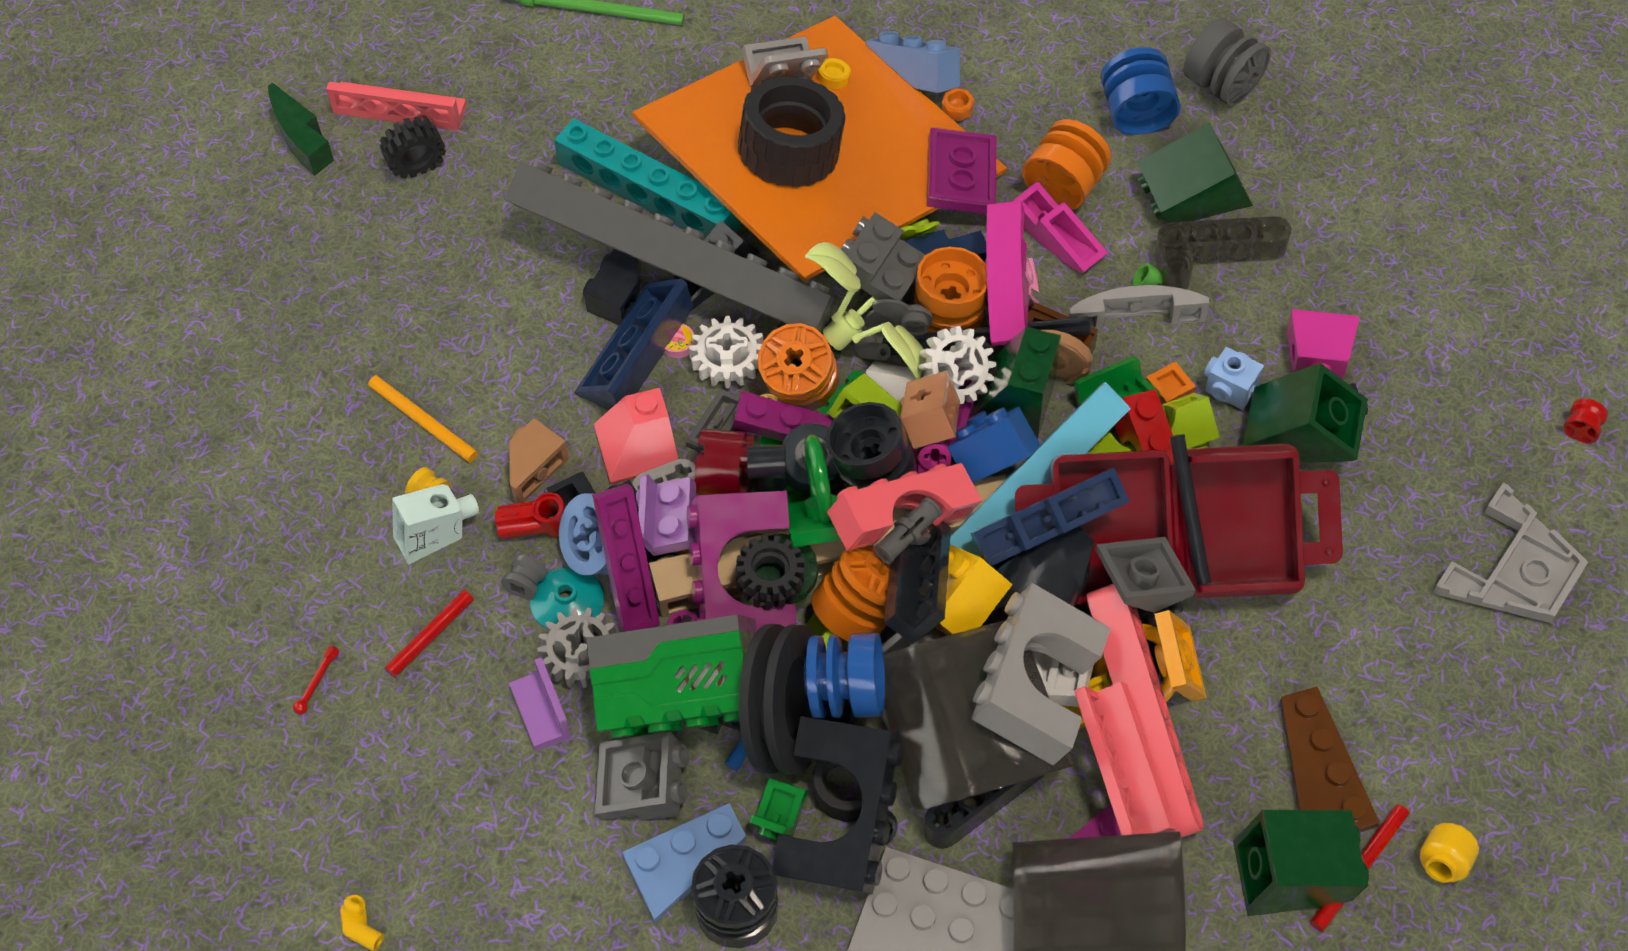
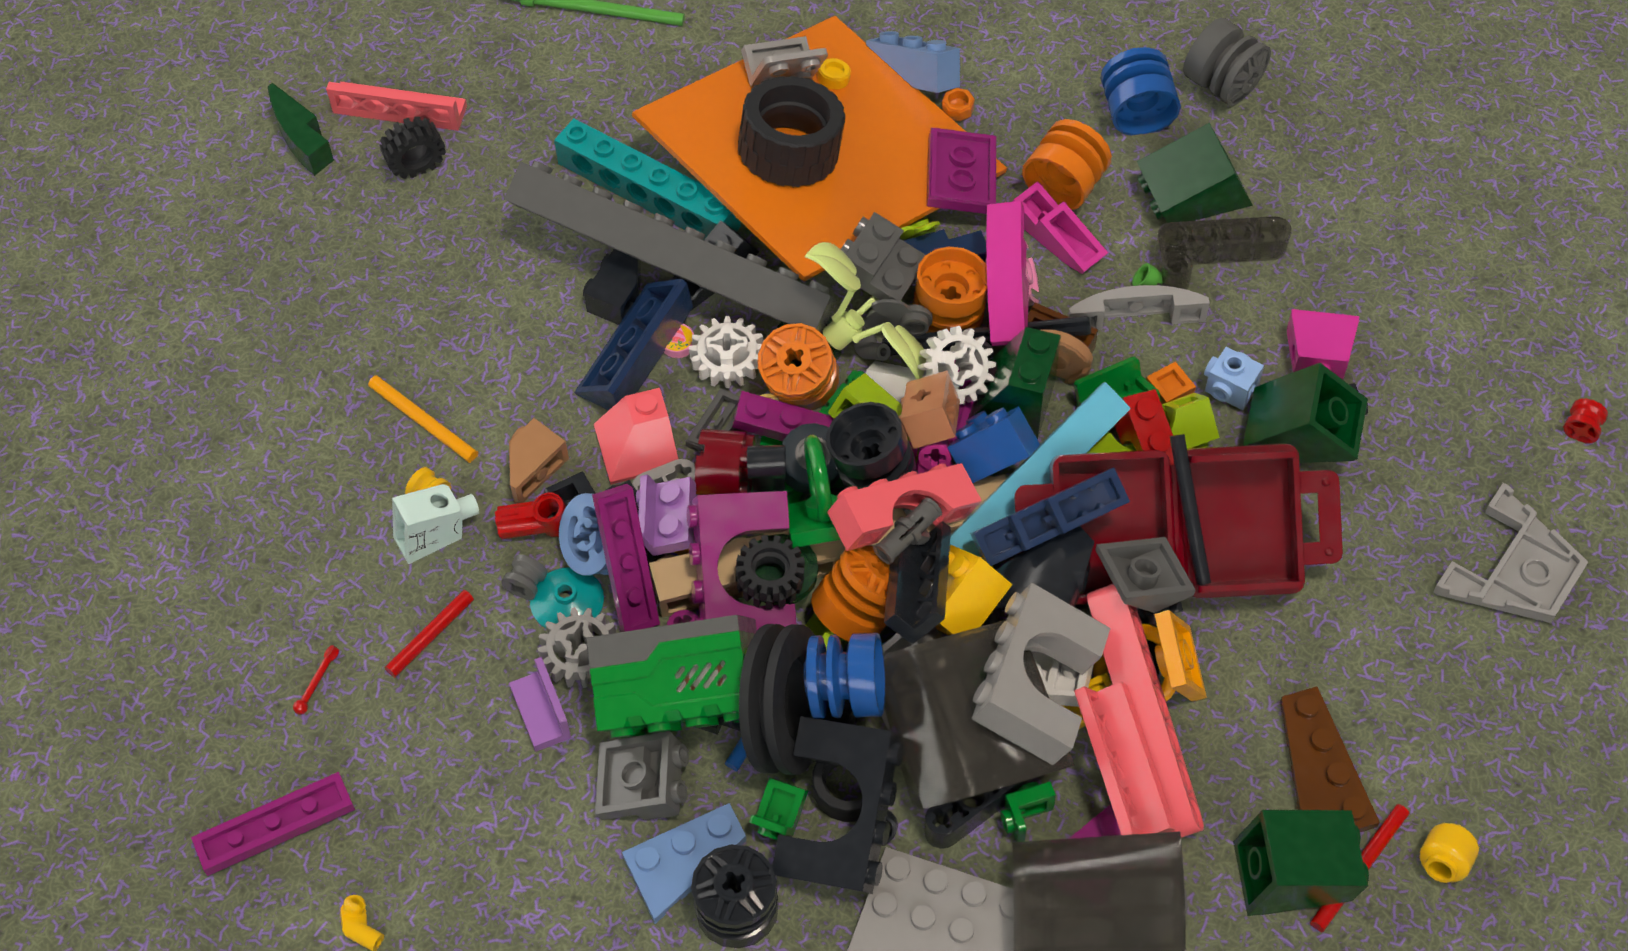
none -> magenta plate [191,772,355,876]
none -> green bracket [1000,781,1056,844]

